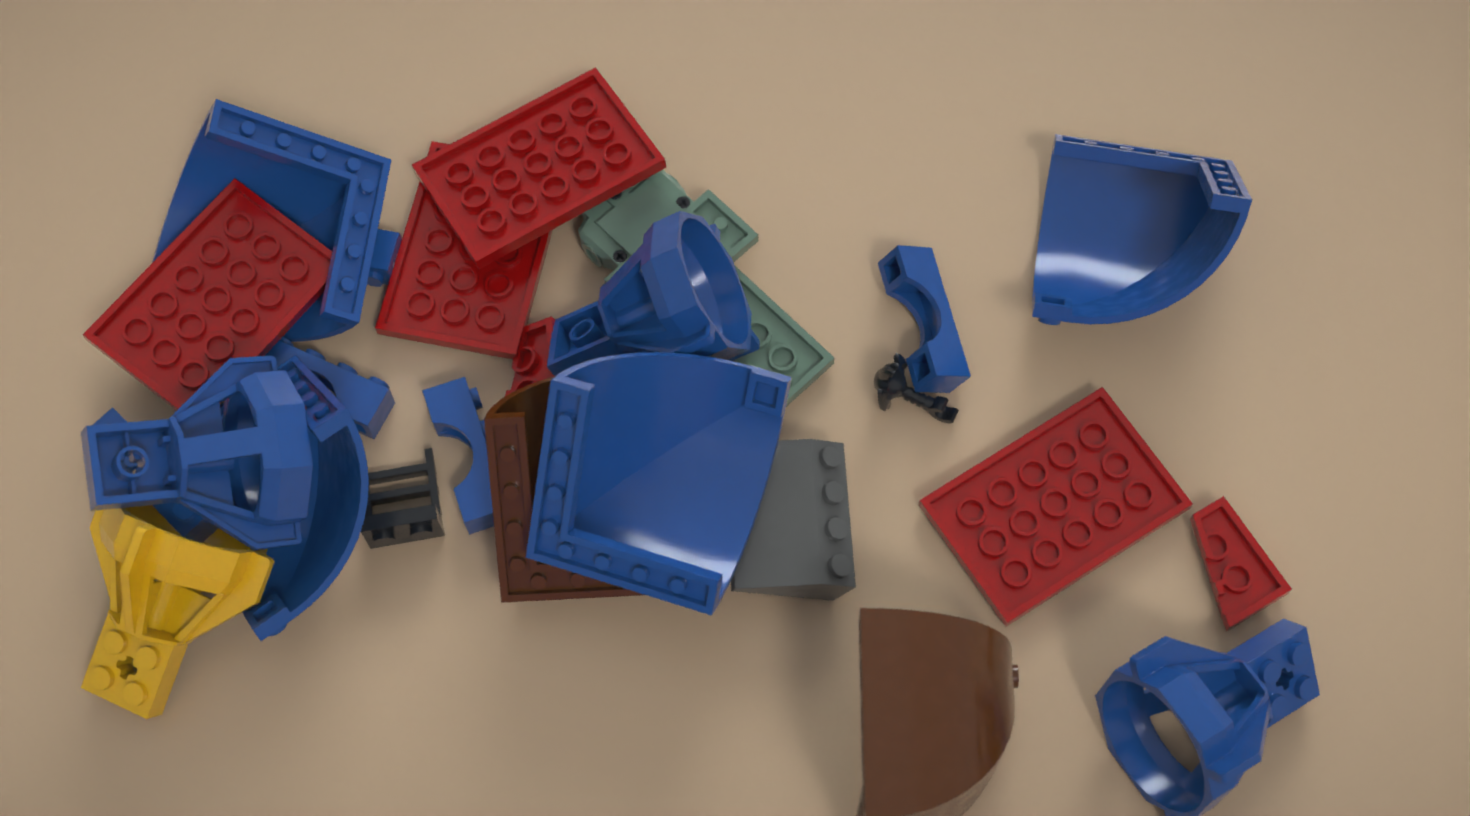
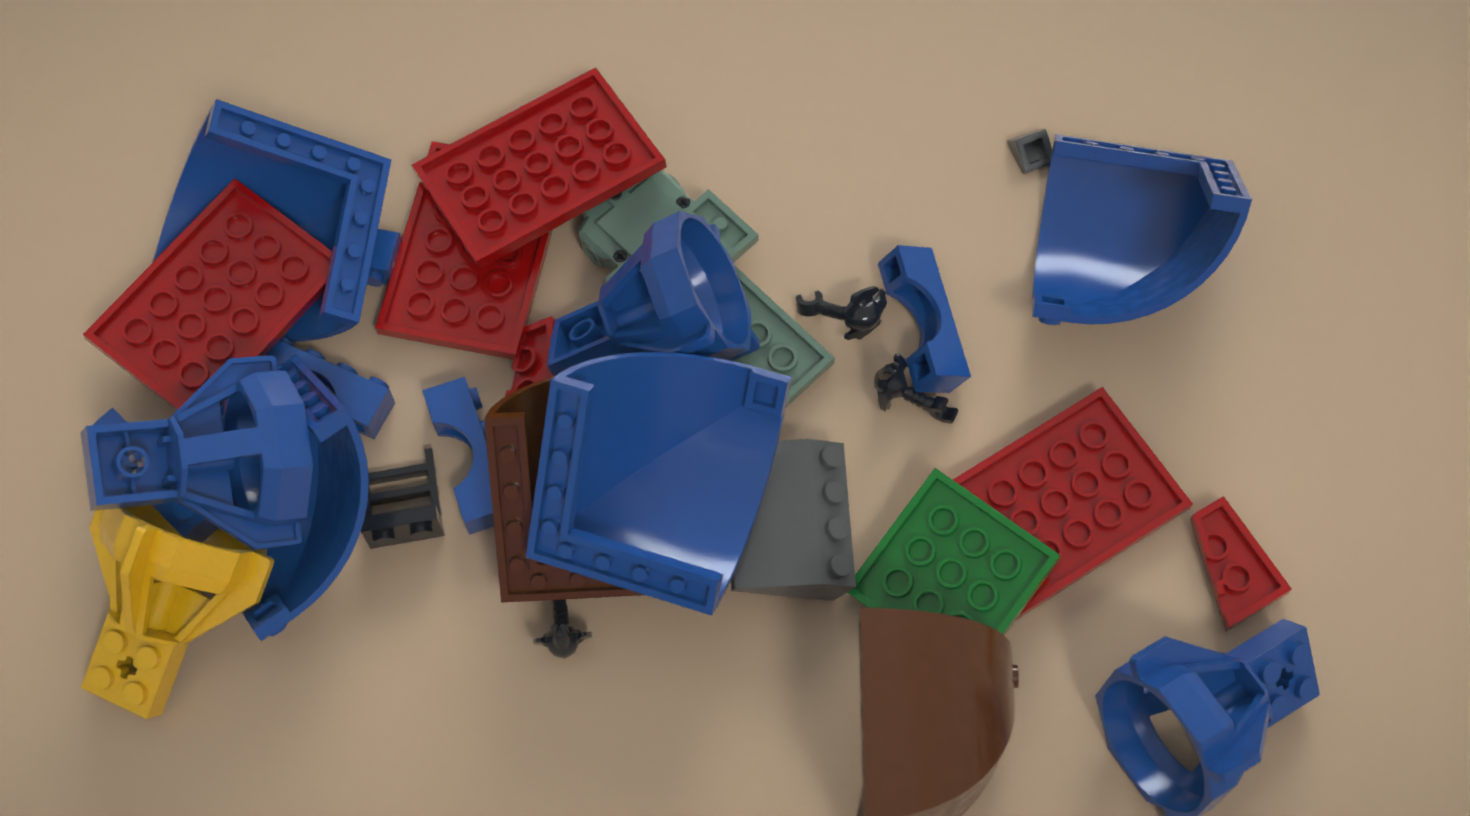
none -> black piece [533,599,592,658]
none -> black piece [796,286,887,340]
none -> green plate [847,468,1061,635]
none -> dark grey slope [1007,129,1052,174]

